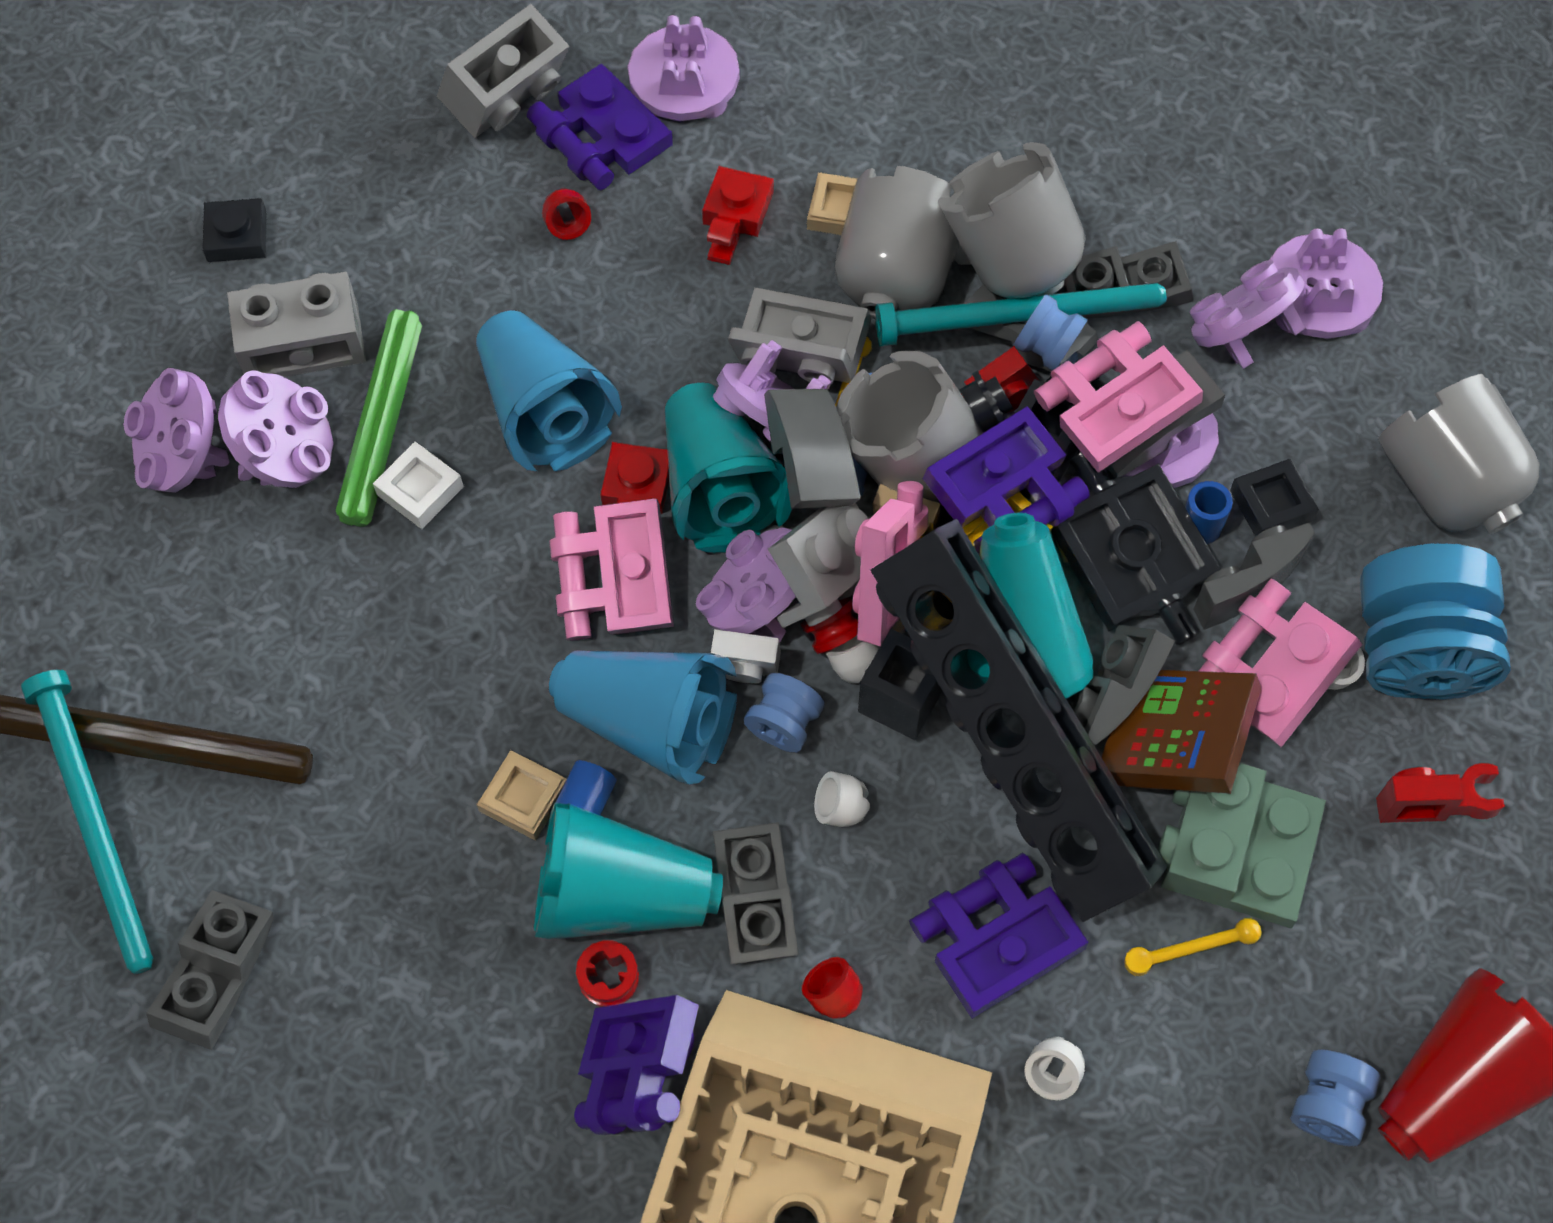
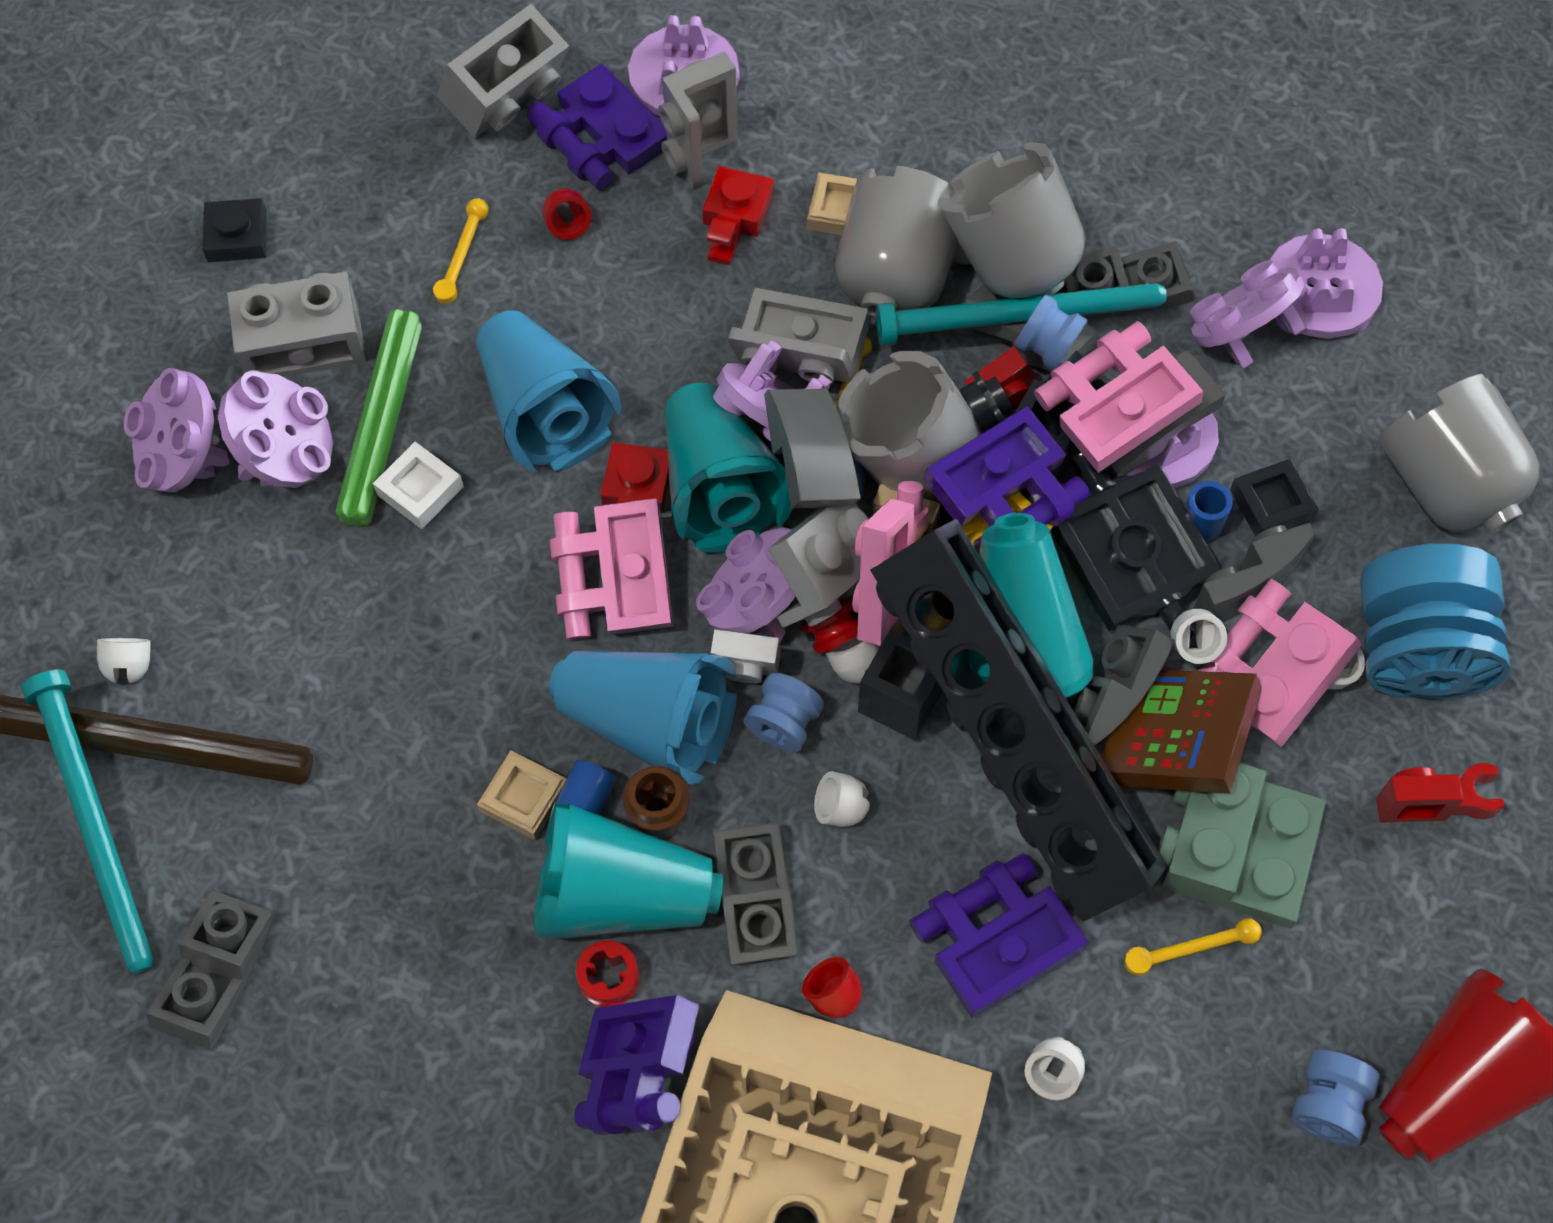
none -> white hinge [97,638,151,684]
none -> yellow hinge [433,198,489,304]
none -> reddish brown cone [622,766,690,841]
none -> light grey bracket [658,51,738,190]
none -> white hinge [1170,609,1227,664]

